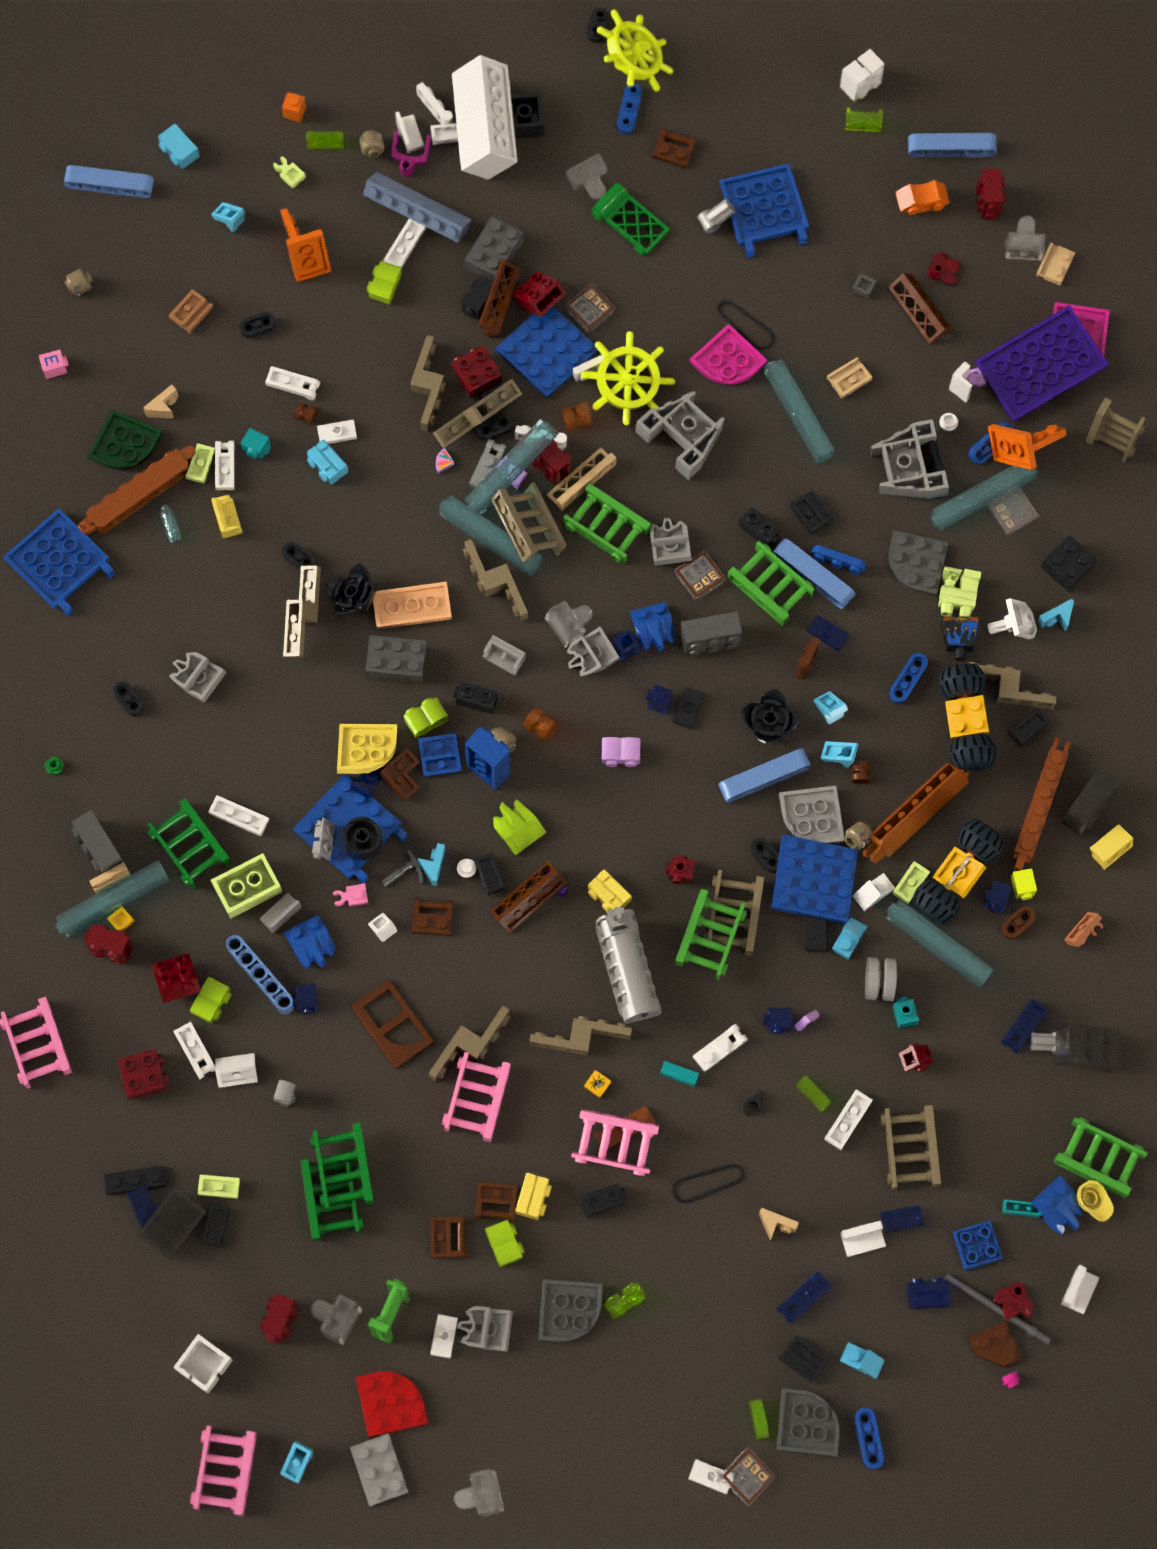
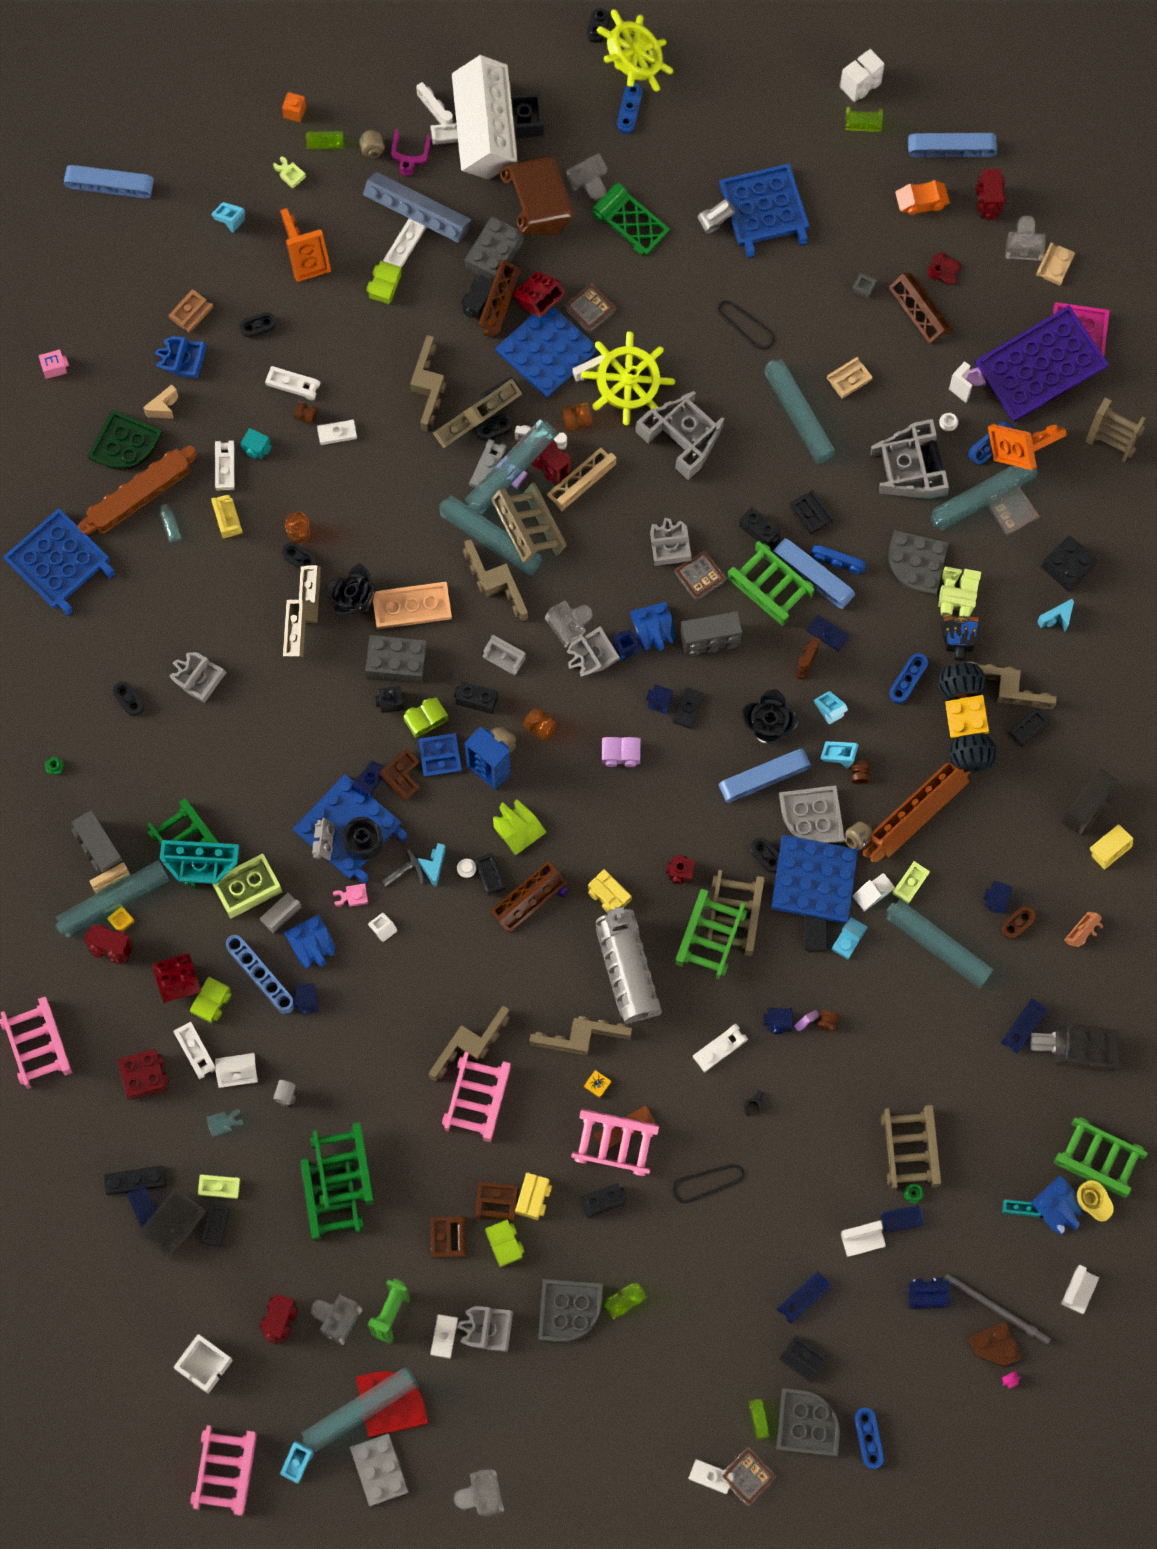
dark tan head [64,269,93,296] -> none
medium azure piece [158,124,199,169] -> none
yellowish green plate [186,443,215,484] -> none
white plate [208,795,269,837] -> none
medium azure brick [307,439,349,485] -> none
light yellow plate [337,724,397,774] -> none
reddish brown window [351,980,434,1069] -> none
white panel [395,112,424,154] -> none
reddish brown plate [411,898,453,936] -> none
tile [436,448,454,474] -> none
dark red brick [452,345,503,399] -> none
bright green fence [563,483,651,564] -> none
reddish brown plate [652,127,697,169] -> none
teal piece [660,1061,699,1087] -> none
dark pink plate [689,324,768,385] -> none
tan slope [759,1208,799,1240] -> none
clear neon green piece [796,1075,831,1112] -> none
white plate [824,1090,873,1150] -> none
medium azure slope [840,1342,885,1379] -> none
light grey wheel [865,957,897,1002] -> none
teal brick [892,997,919,1029] -> none
dark red brick [899,1043,934,1073] -> none
black plate [913,819,1005,925] -> none
blue tile [952,1220,1003,1271] -> none
white piece [988,598,1037,639] -> none
dark red plate [993,1282,1033,1320] -> none
neon yellow brick [1011,868,1037,900] -> none
dark orange hinge [1012,737,1071,871] -> none
none -> blue plate [154,336,207,378]
none -> teal wedge [160,840,239,884]
none -> clear light blue plate [206,1110,243,1137]
none -> clear orange wheel [285,512,311,544]
none -> clear light blue brick [302,1367,419,1451]
none -> black brick [375,686,404,713]
none -> reddish brown windscreen [499,156,573,235]
none -> reddish brown wheel [817,1010,840,1032]
none -> green plate [904,1184,924,1203]

